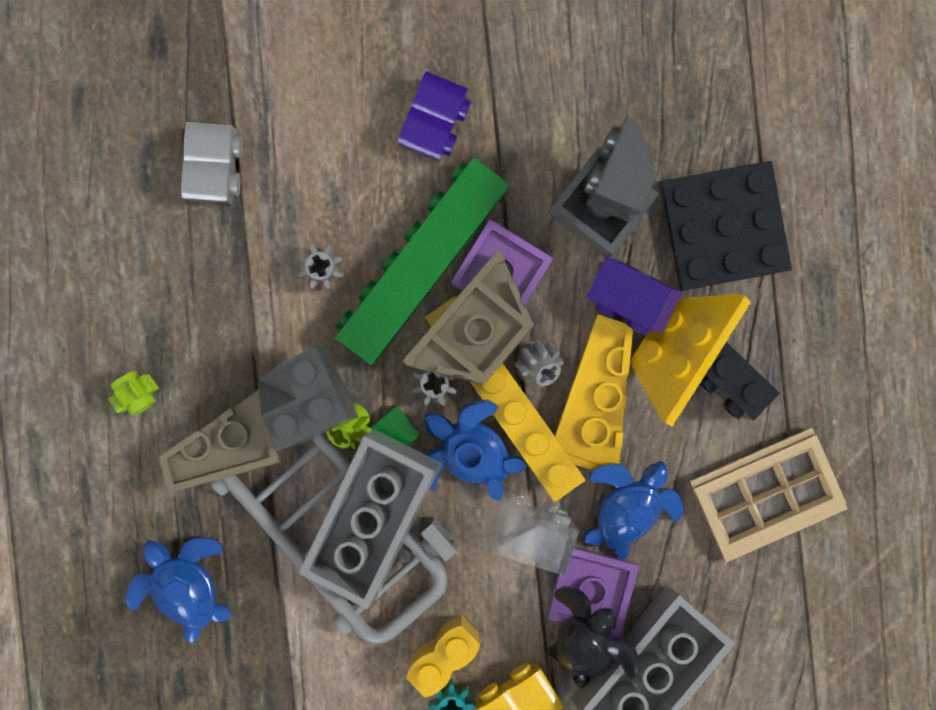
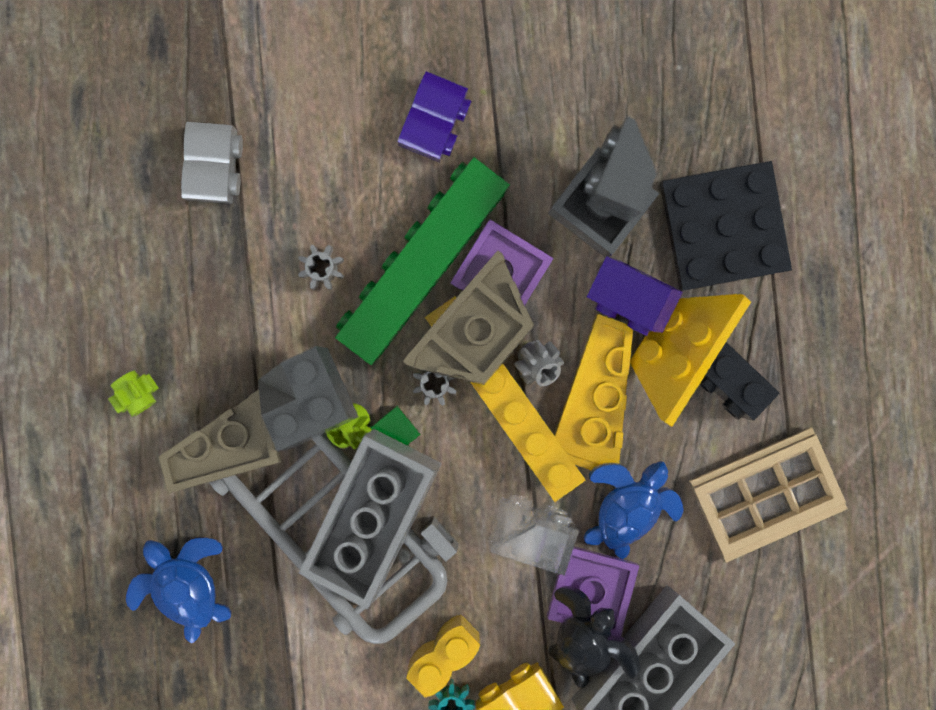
blue animal [424,400,527,500] -> none

